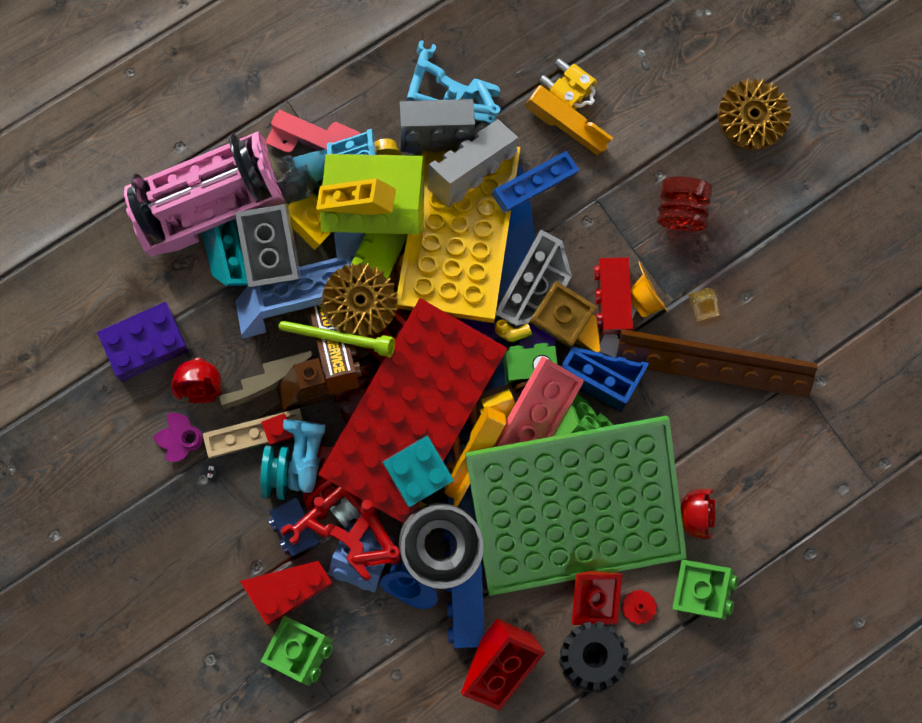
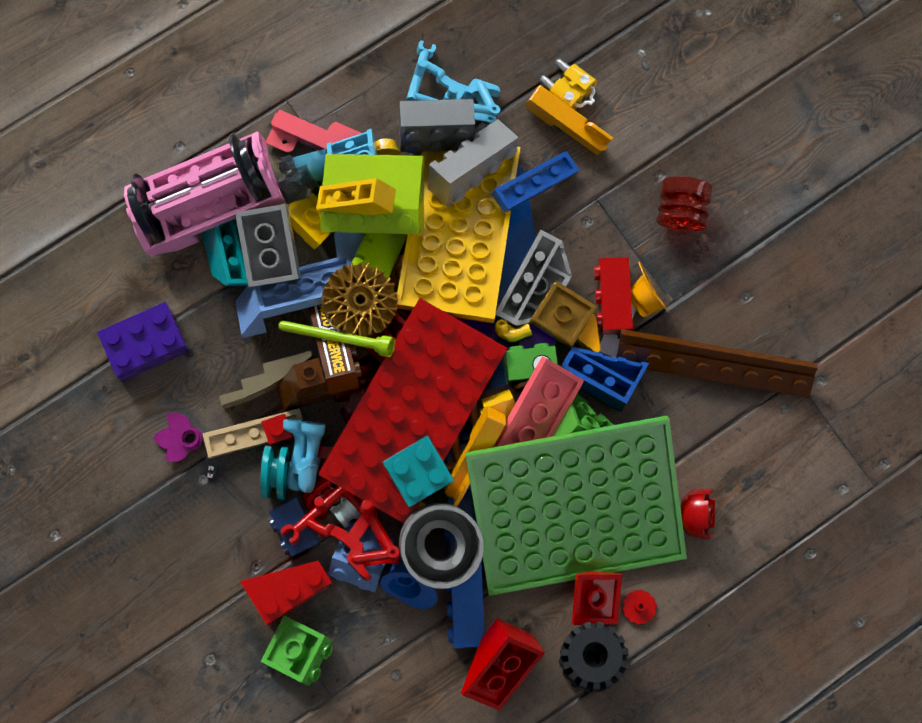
red cylinder [171,358,222,404] -> none
bright green plate [672,560,738,621] -> none
clear yellow slope [688,288,720,321] -> none
pearl gold wheel [718,78,791,150] -> none

